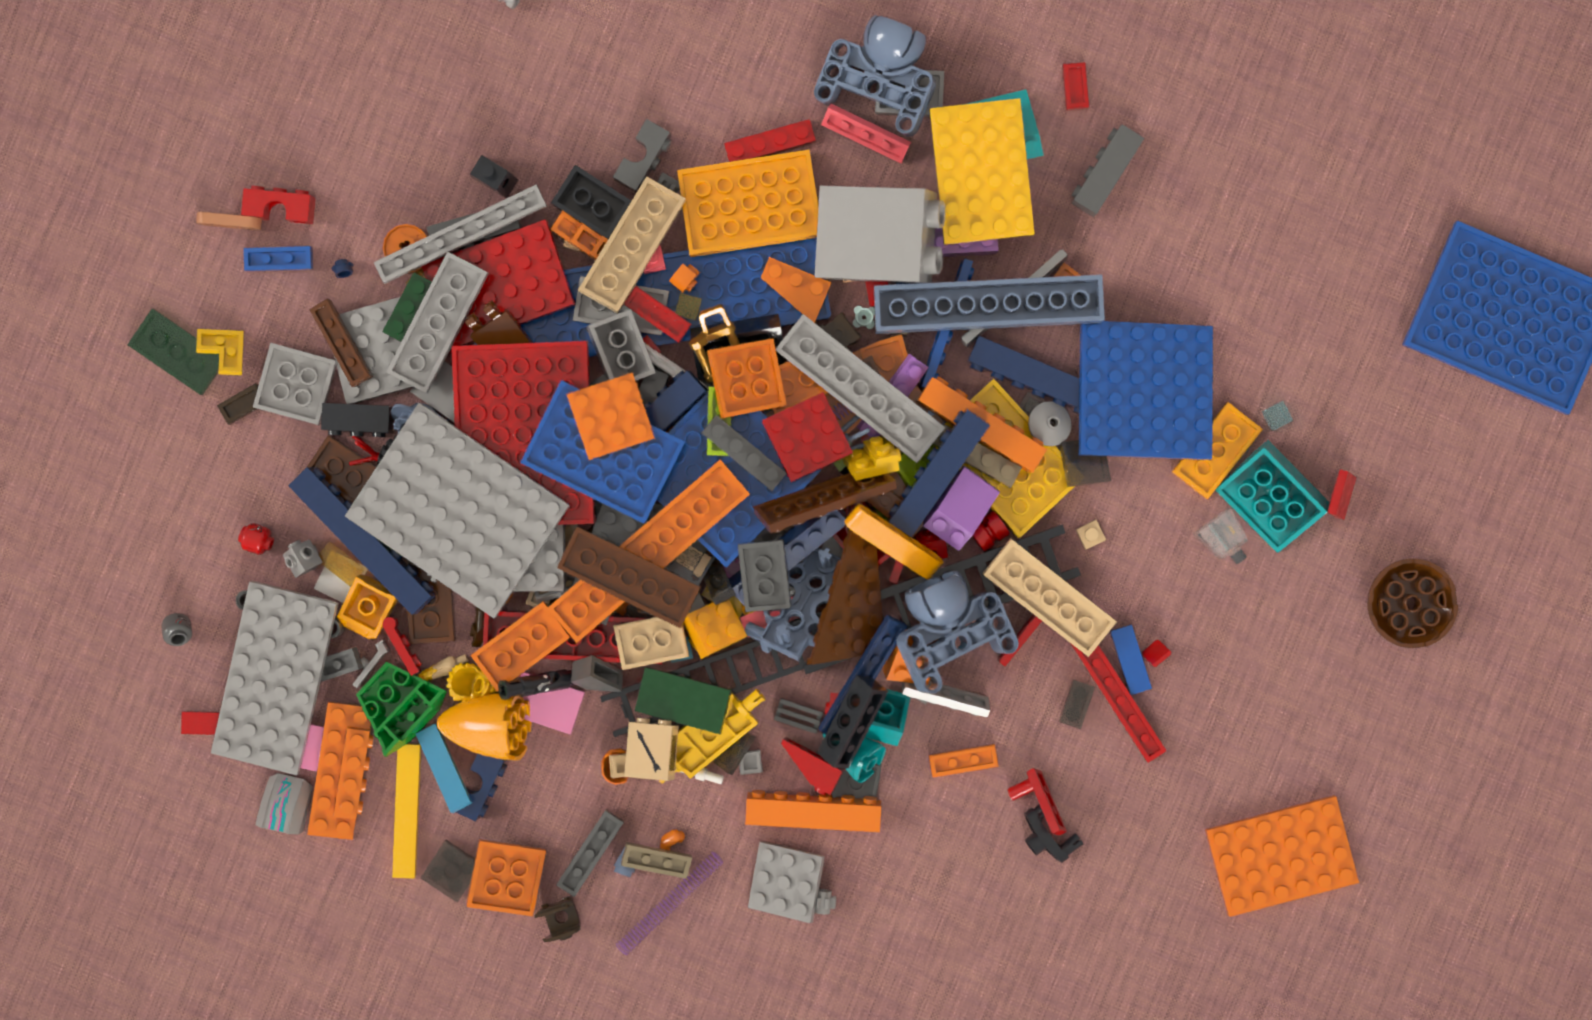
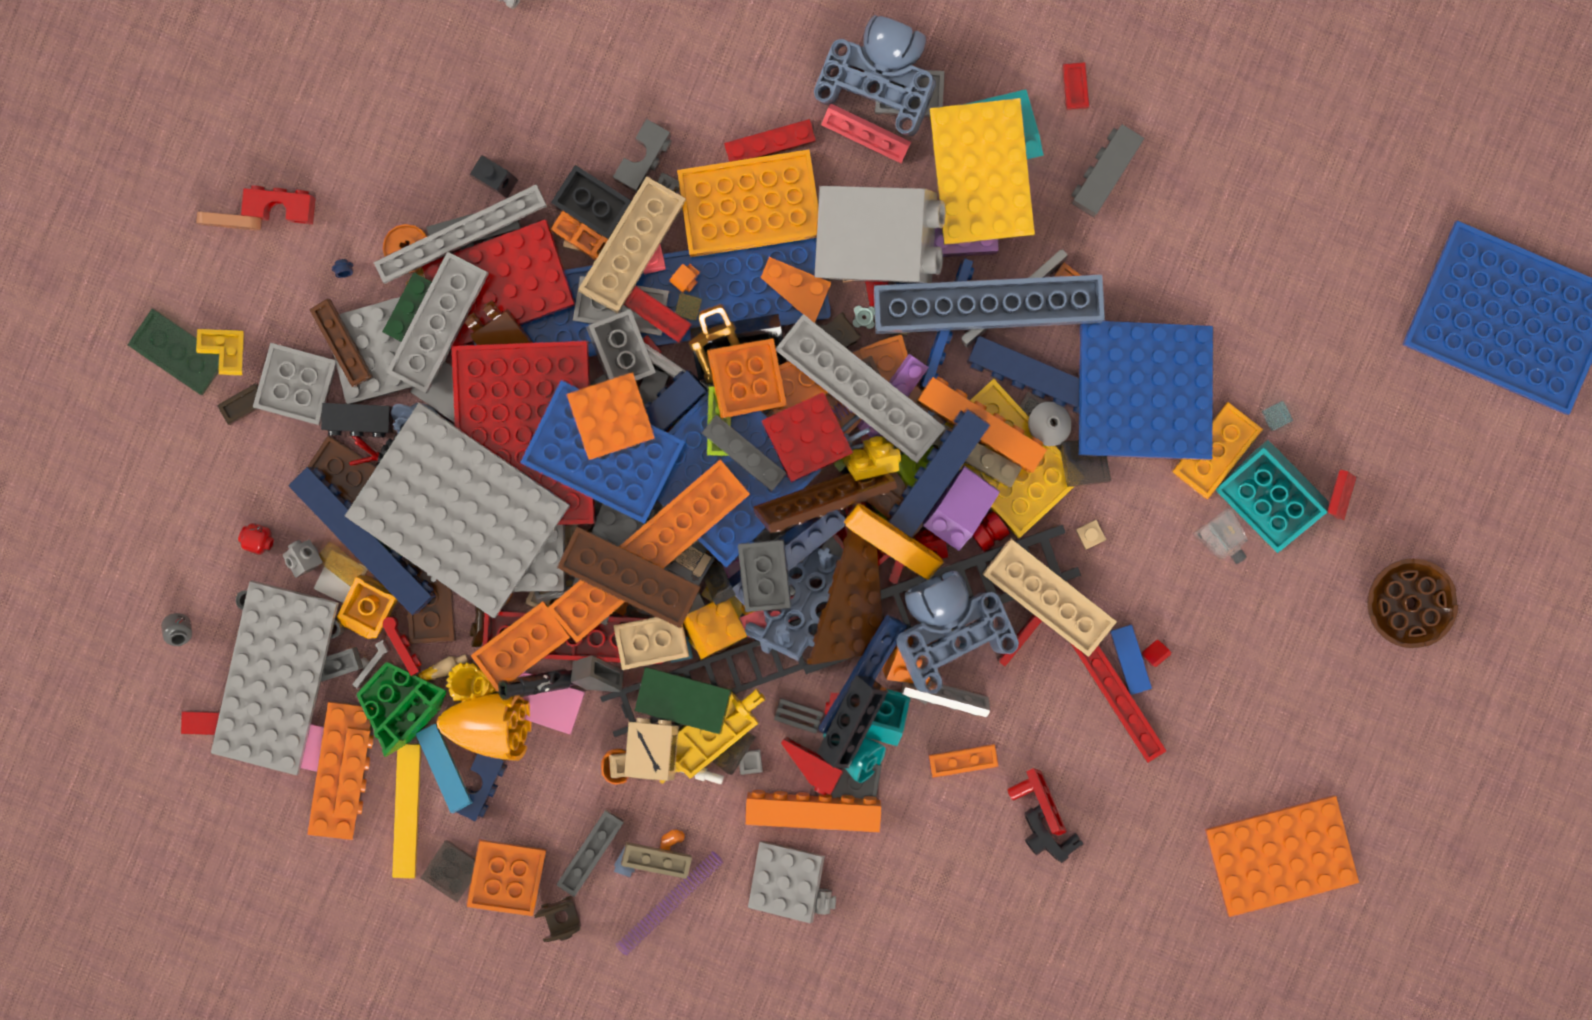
blue plate [243,246,313,271] -> none
light grey slope [255,773,313,834] -> none
clear smoke plate [1059,679,1095,729] -> none

